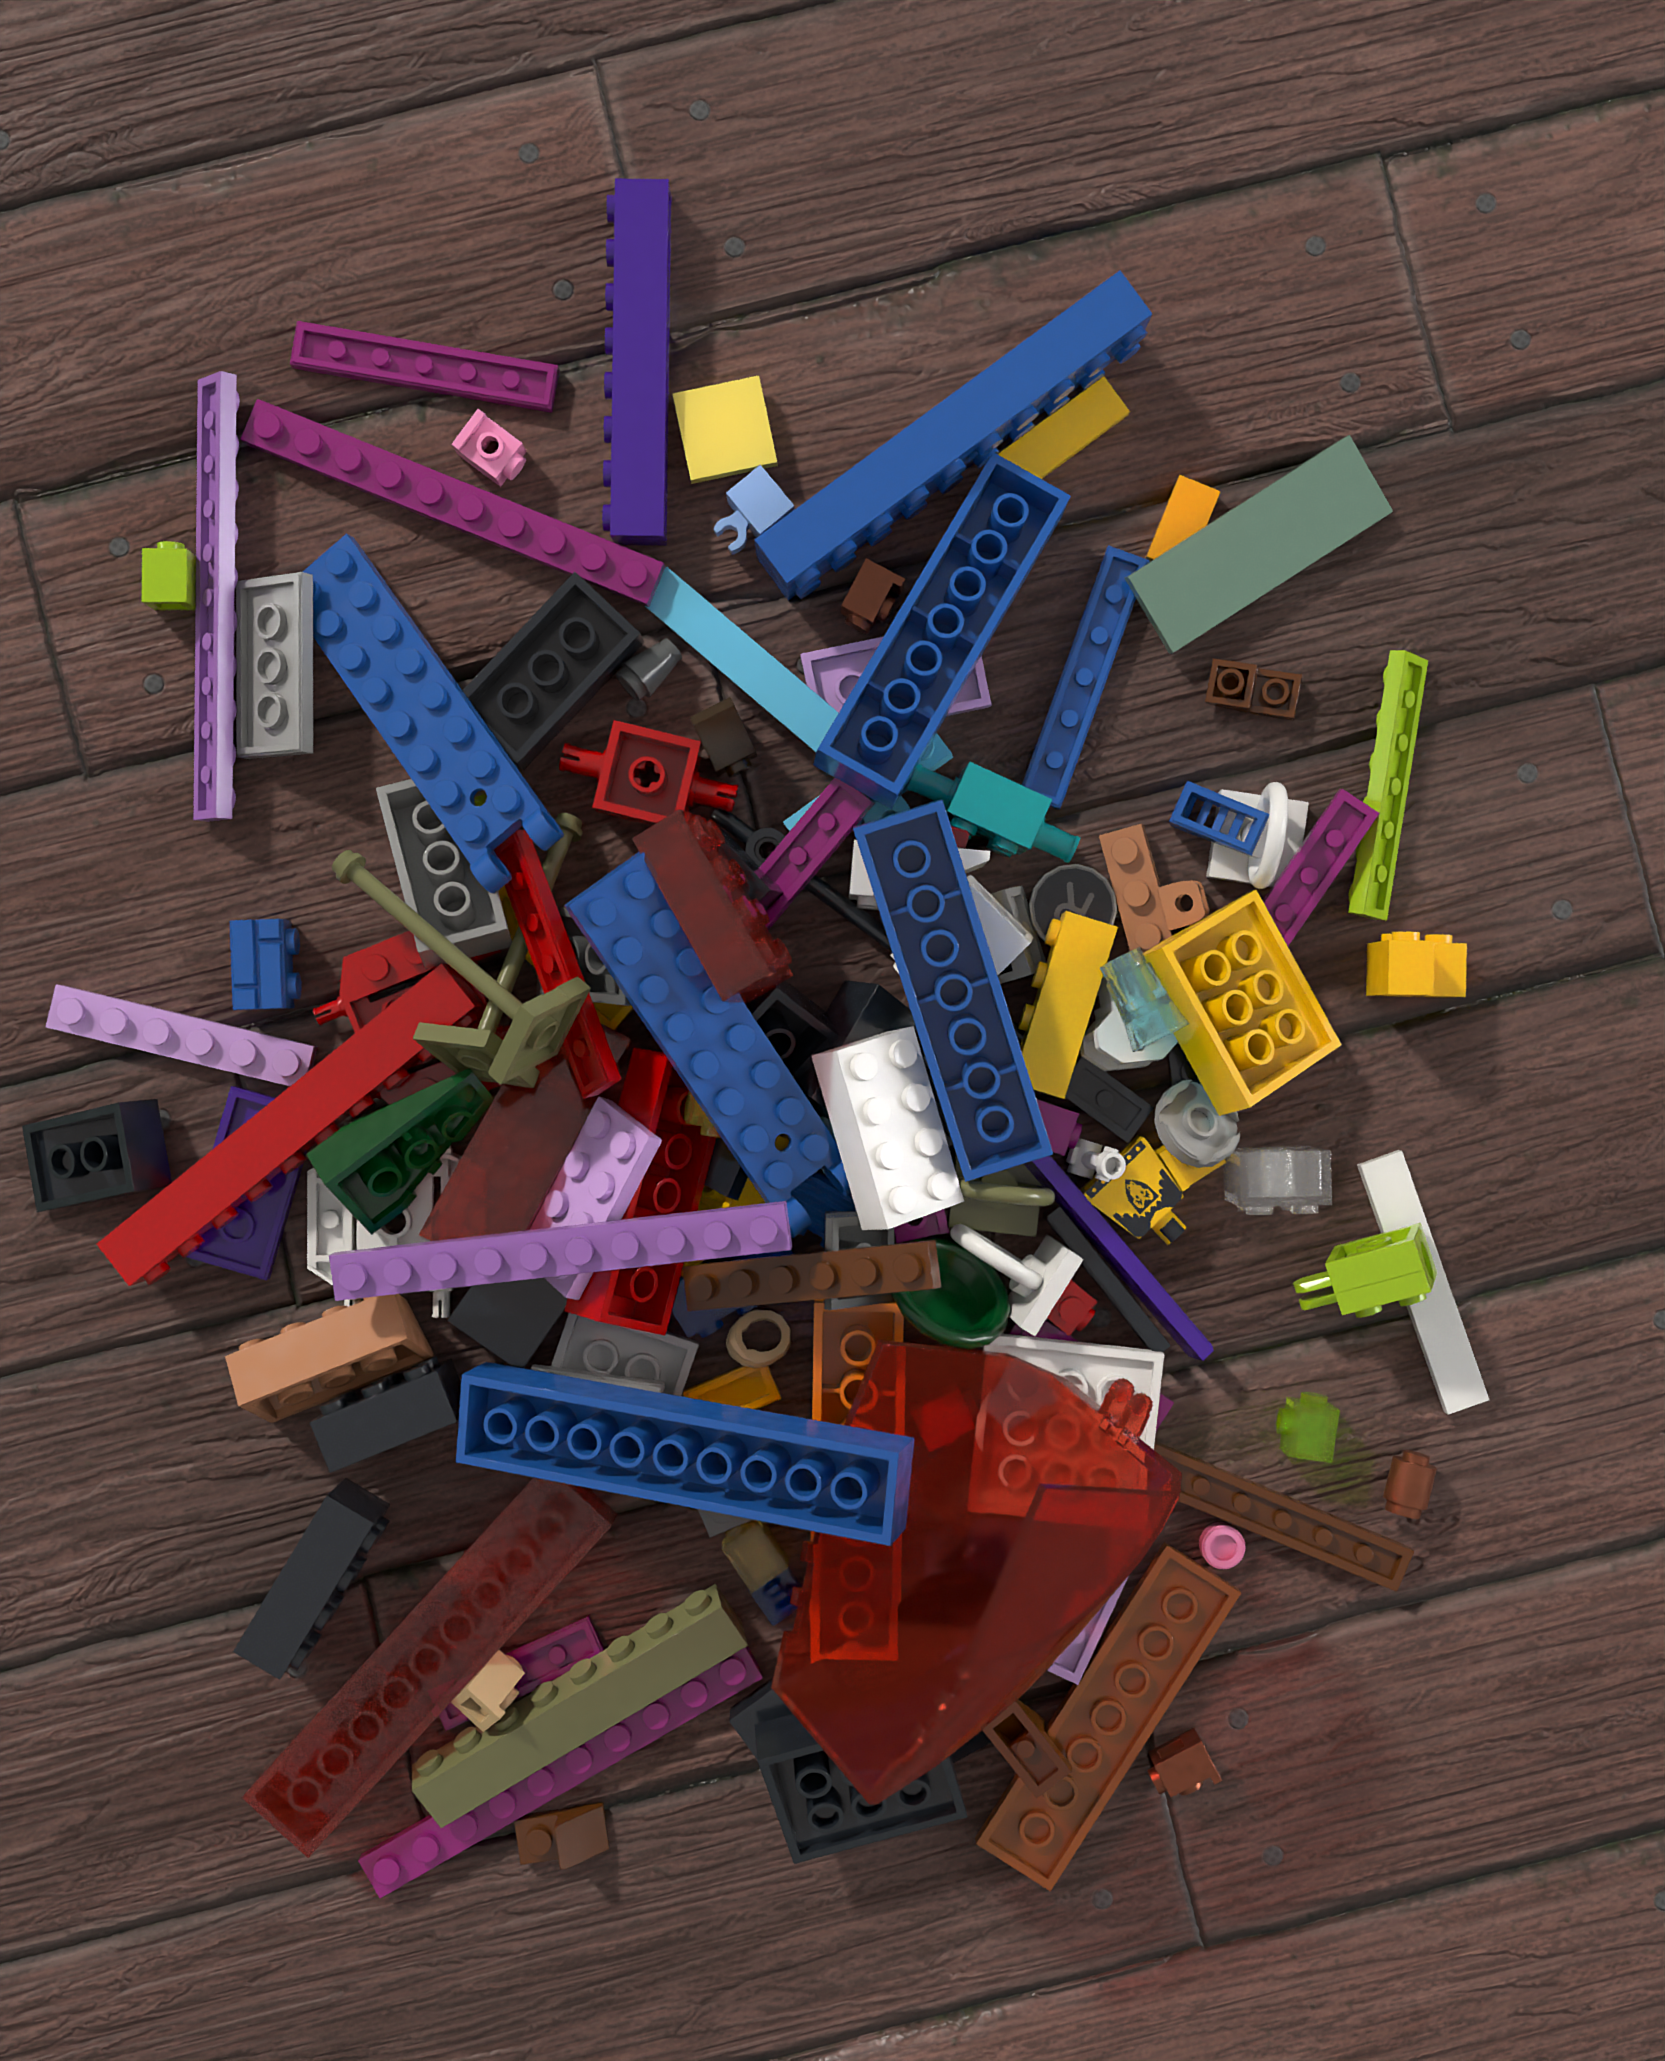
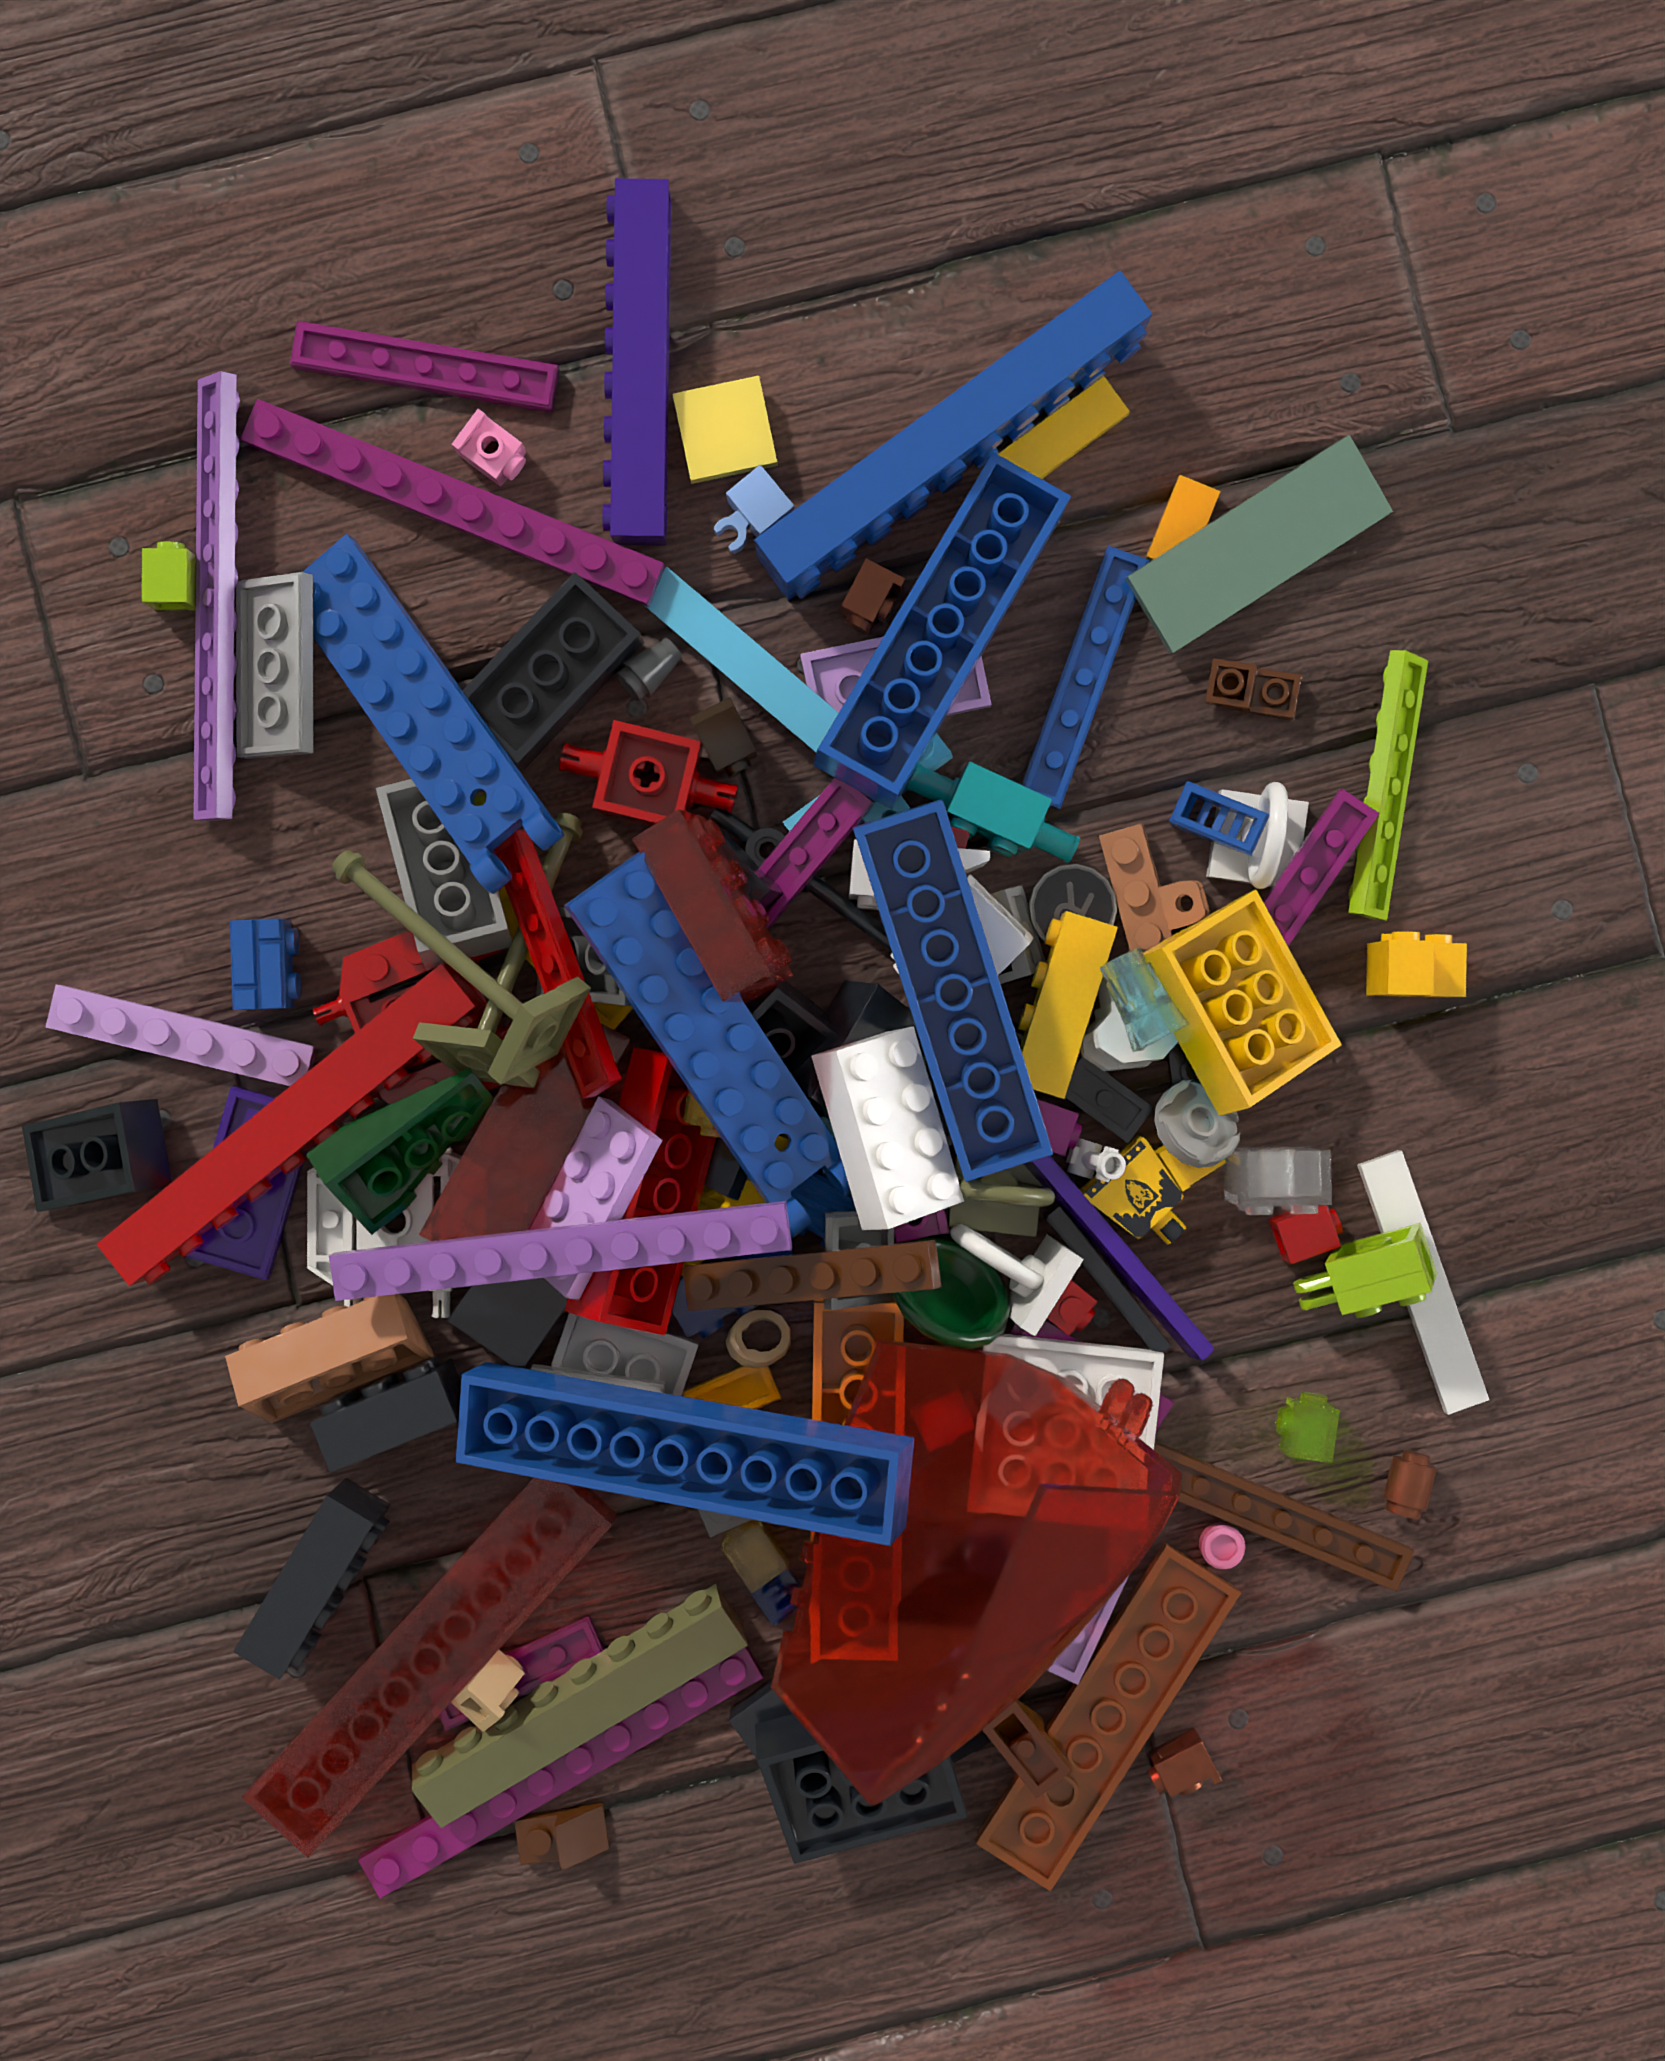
none -> red brick [1268,1201,1343,1264]

